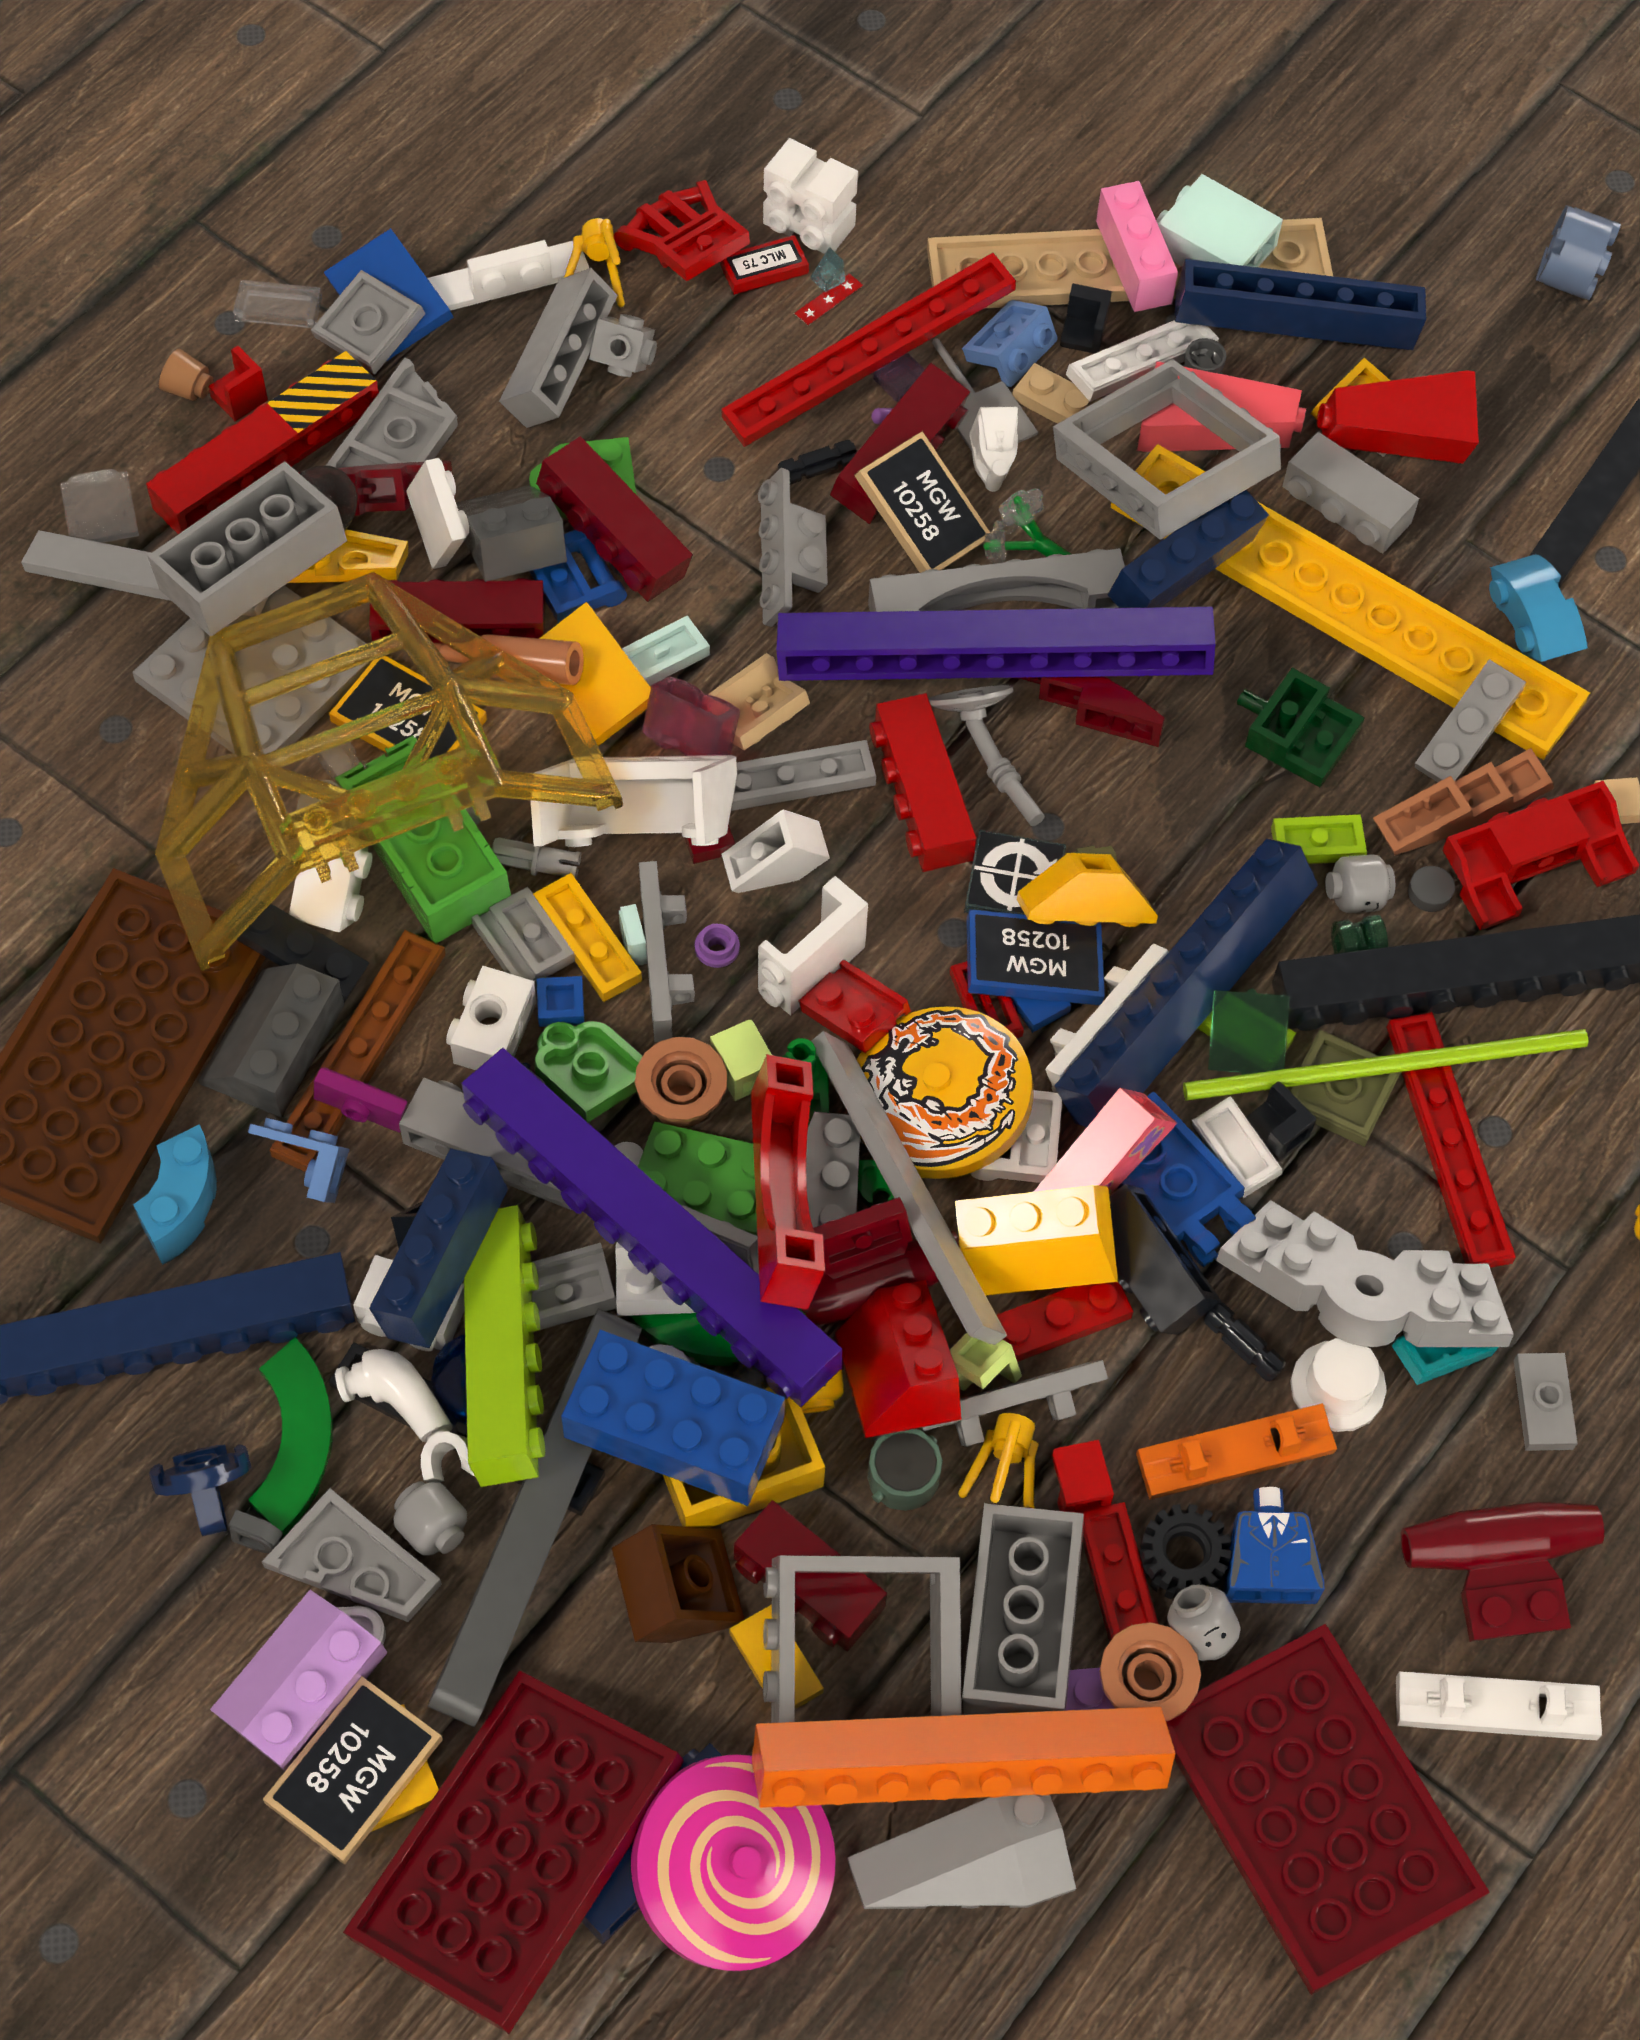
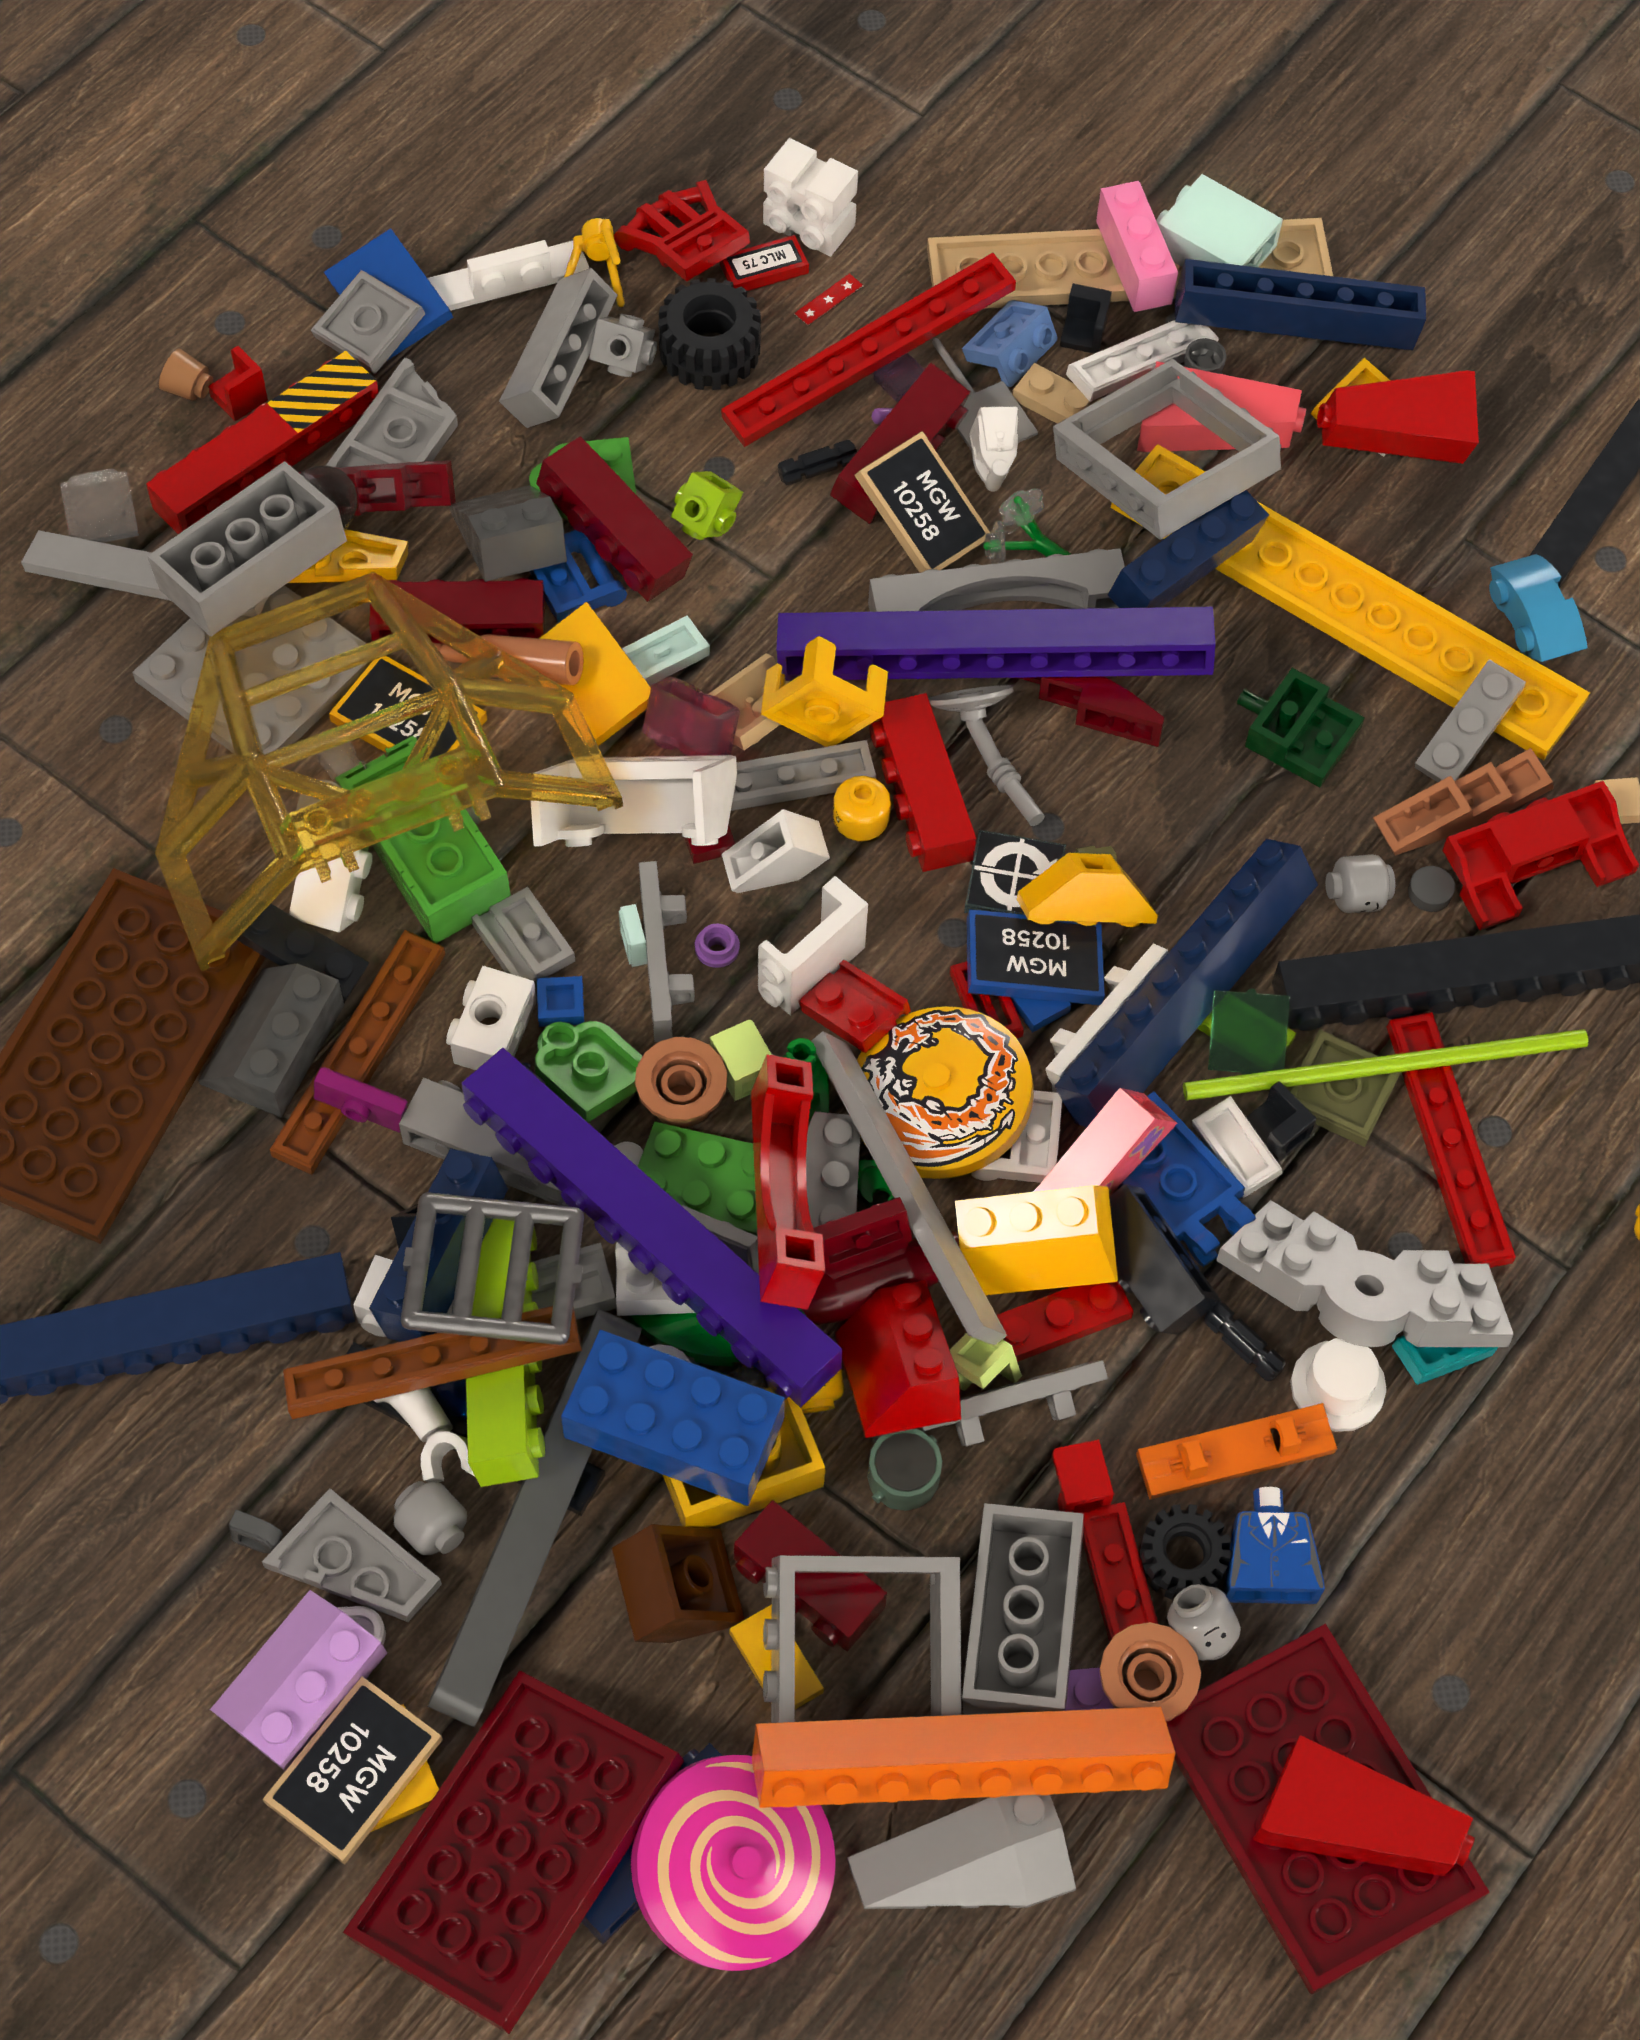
dark azure brick [133,1124,217,1265] -> none
dark blue tile [149,1444,251,1536] -> none
clear tile [233,280,322,328] -> none
medium blue bracket [248,1118,349,1203] -> none
green tile [248,1337,333,1538] -> none
white tile [406,458,469,569] -> none
light grey axle [492,837,581,879] -> none
yellow plate [533,873,642,1002] -> none
light grey bracket [758,468,828,627] -> none
clear light blue piece [811,247,845,292] -> none
yellow plant [958,1413,1039,1508] -> none
lime plate [1271,814,1367,864] -> none
light grey brick [1282,432,1419,554] -> none
clear green wheel [1331,914,1388,954] -> none
white hinge [1396,1671,1602,1740] -> none
dark red plate [1401,1502,1604,1642] -> none
light grey plate [1513,1353,1578,1451] -> none
sand blue brick [1536,205,1621,301] -> none
none -> dark orange tile [283,1306,582,1419]
none -> flat silver bar [401,1192,584,1345]
none -> black tyre [658,278,761,390]
none -> lime brick [670,471,744,540]
none -> yellow panel [761,636,888,747]
none -> yellow head [833,776,891,841]
none -> red slope [1253,1735,1475,1876]

